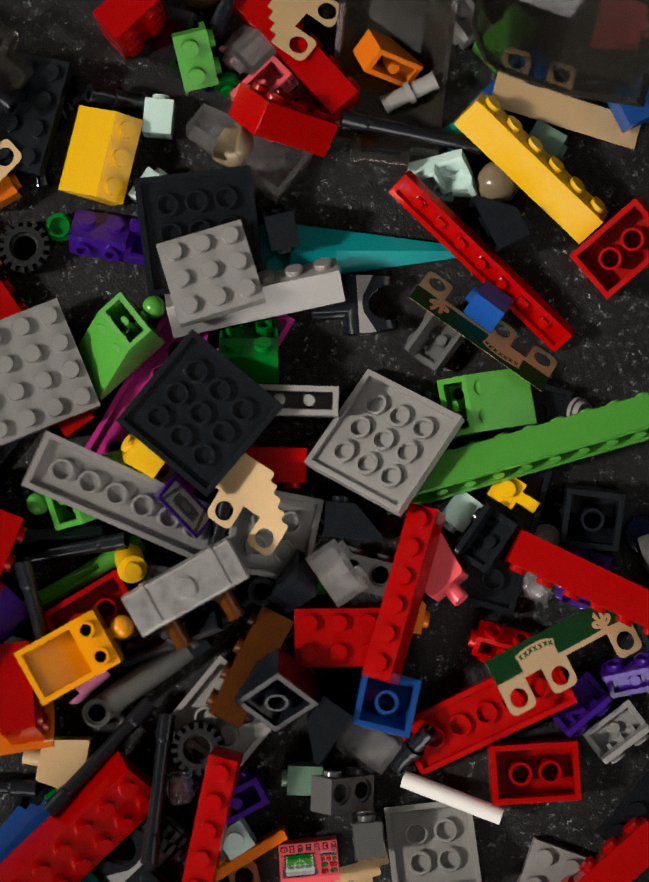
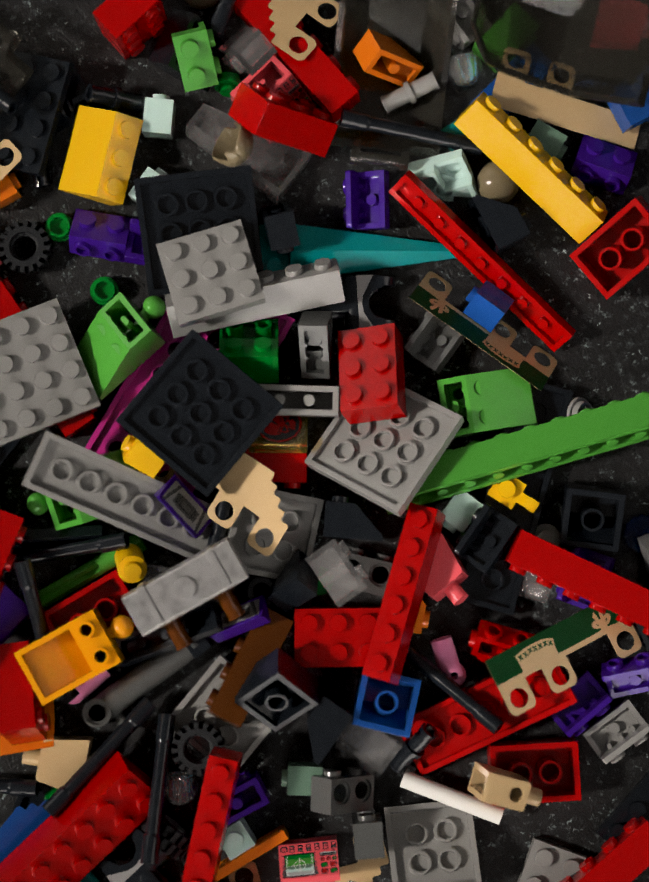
none -> green plate [90,277,119,306]
none -> dark purple slope [210,595,271,643]
none -> tile [249,416,308,453]
none -> dark grey brick [298,311,335,379]
none -> red brick [338,323,406,424]
none -> dark purple bracket [343,170,390,231]
none -> black piece [406,643,505,734]
none -> bright pink piece [430,635,466,685]
none -> clear piece [446,52,482,87]
none -> tan torso [467,761,542,812]
none -> dark purple bracket [569,134,638,195]

